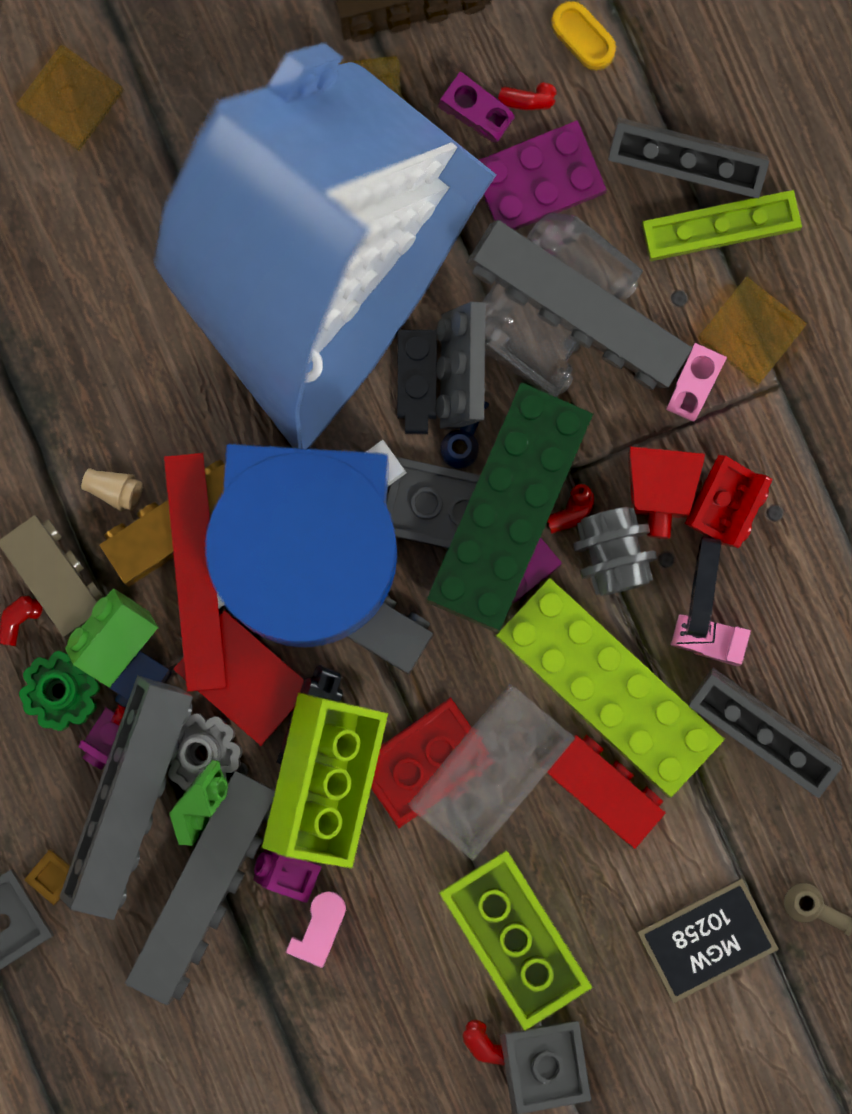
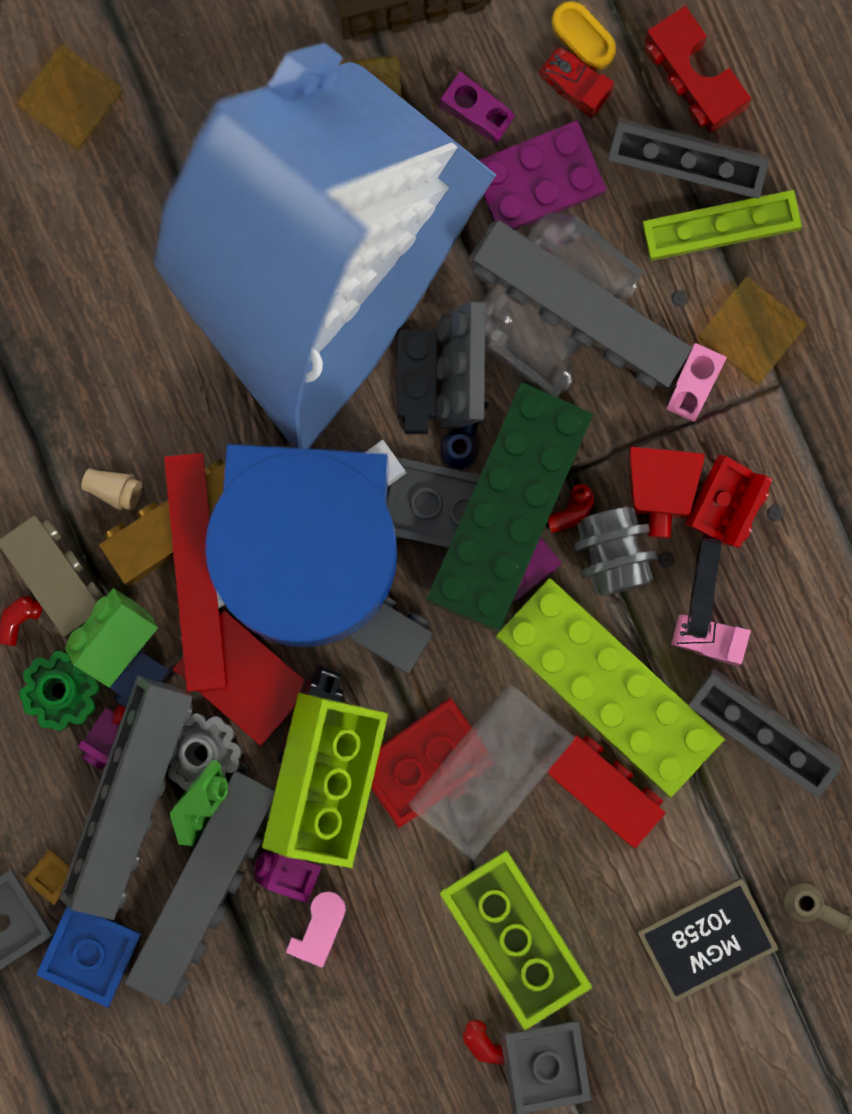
red arm [498,83,557,111] -> none
none -> blue plate [36,906,142,1007]
none -> red leg [538,47,615,119]
none -> red arch [644,5,752,134]

